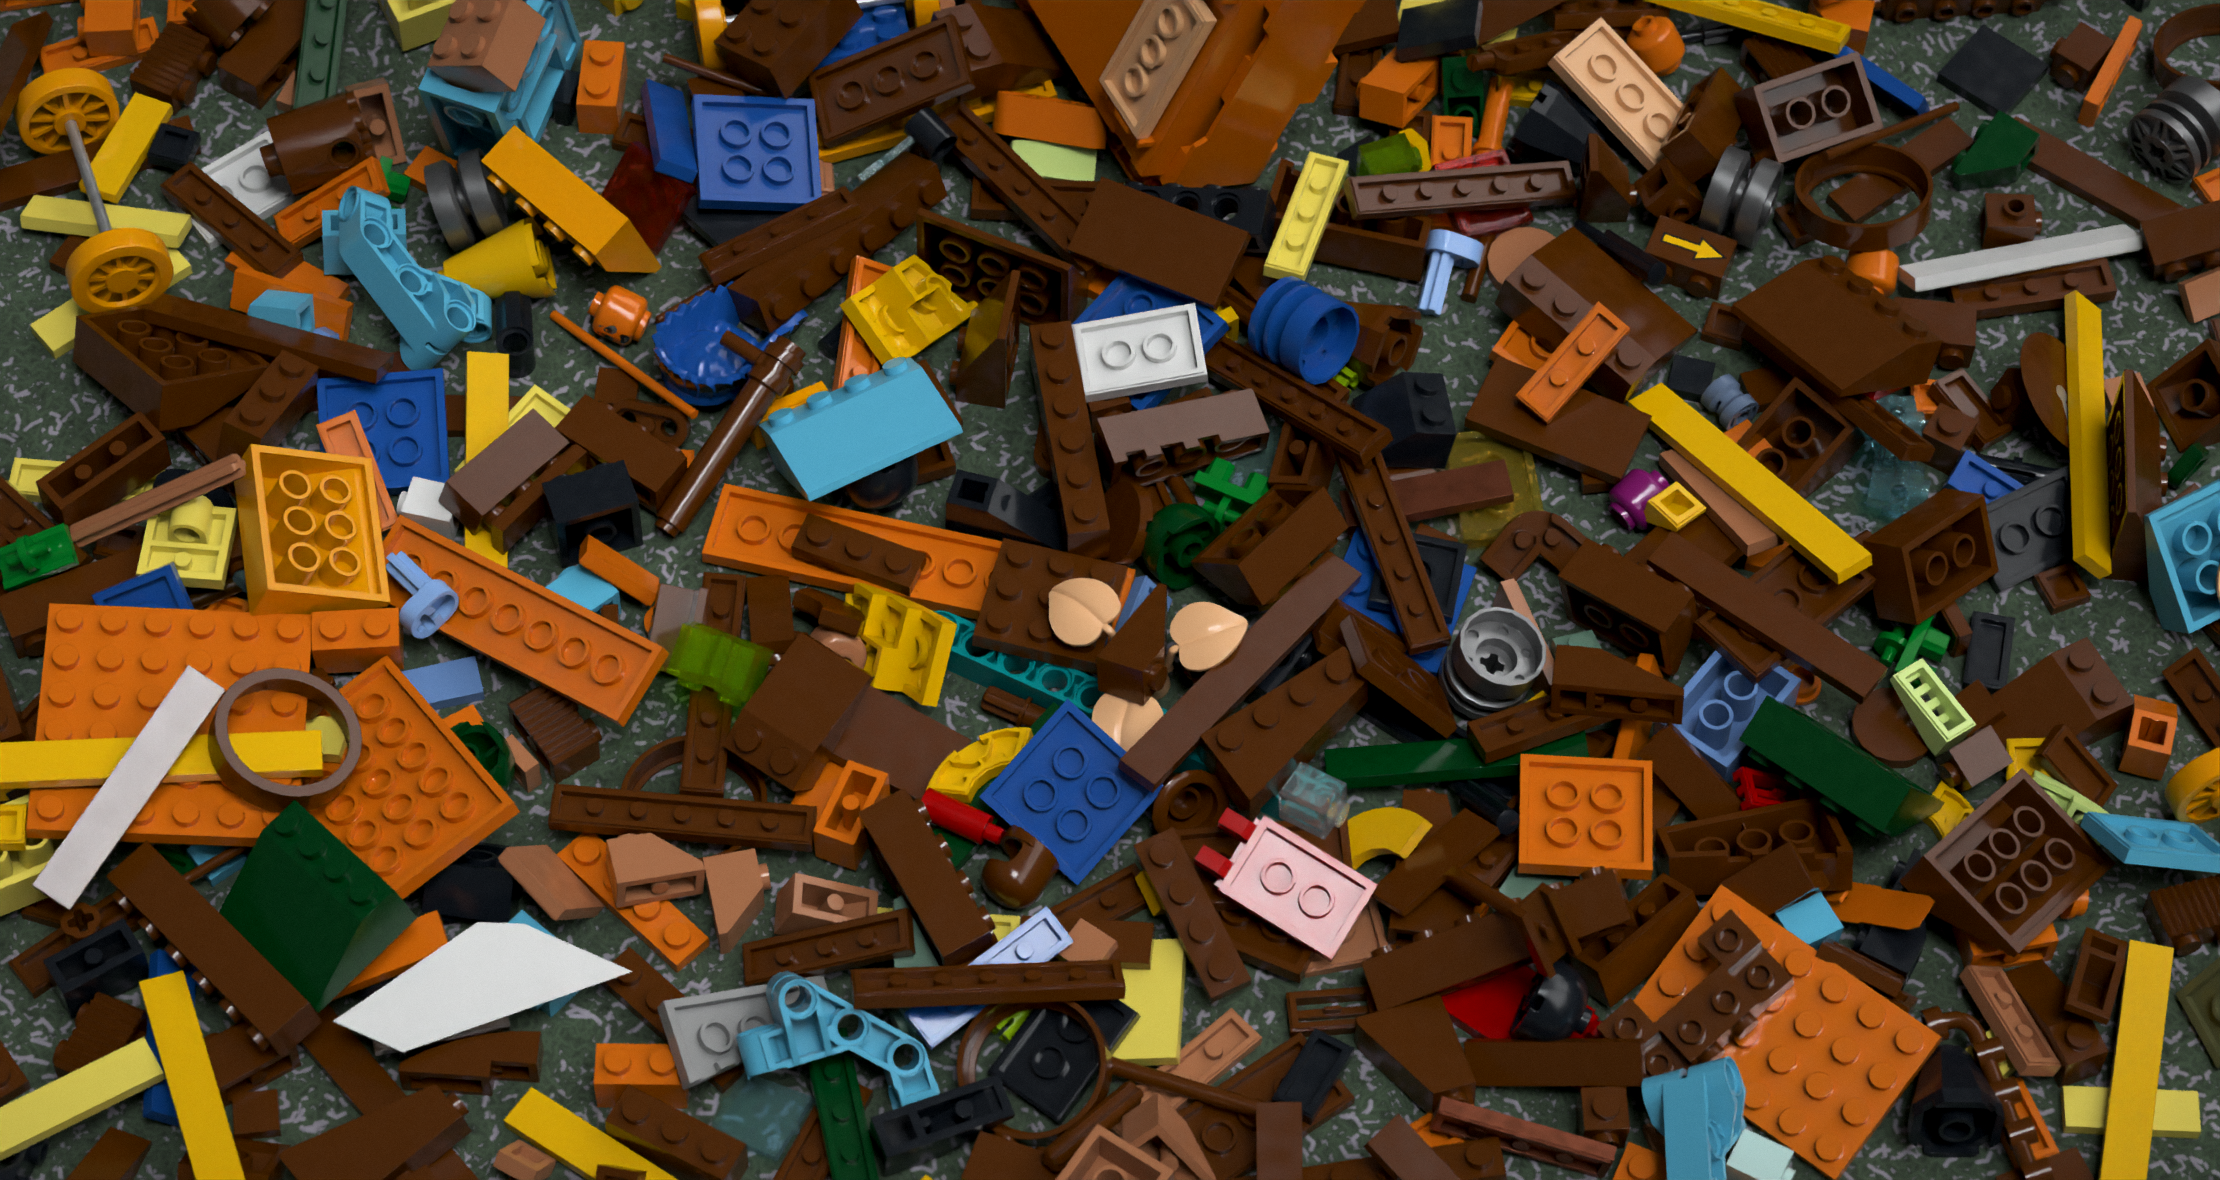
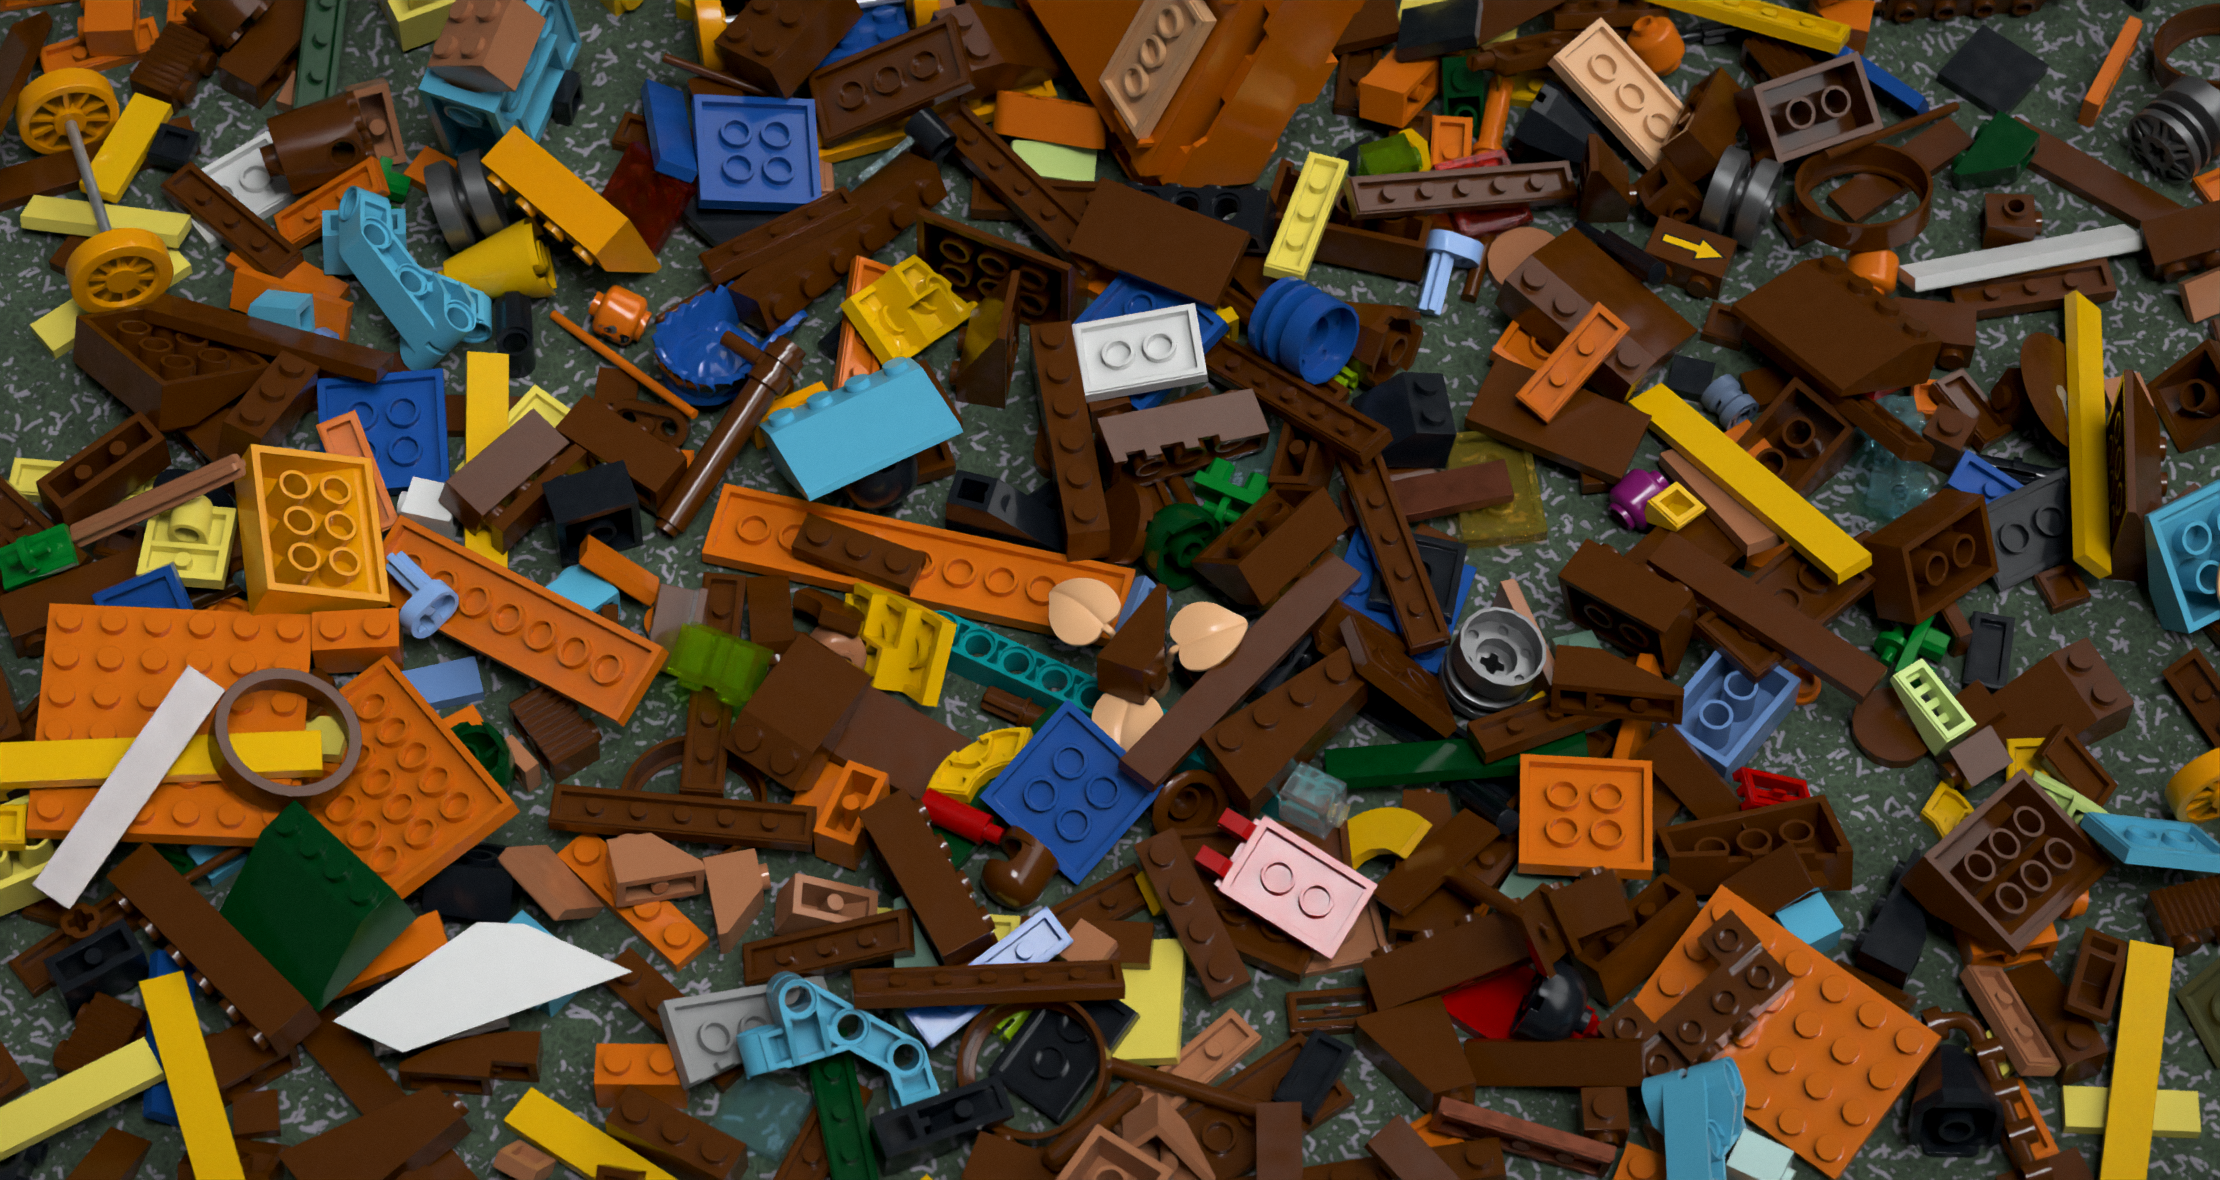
orange brick [576,40,628,135] -> none
reddish brown plate [972,538,1128,674] -> none
reddish brown plate [1478,510,1587,581] -> none
dark green slope [1739,695,1945,838] -> none
reddish brown tile [1815,938,1906,998] -> none
orange piece [1822,882,1935,930] -> none
reddish brown brick [2049,22,2115,94] -> none
orange slope [2118,694,2178,781] -> none
dark green tile [2167,442,2210,489] -> none

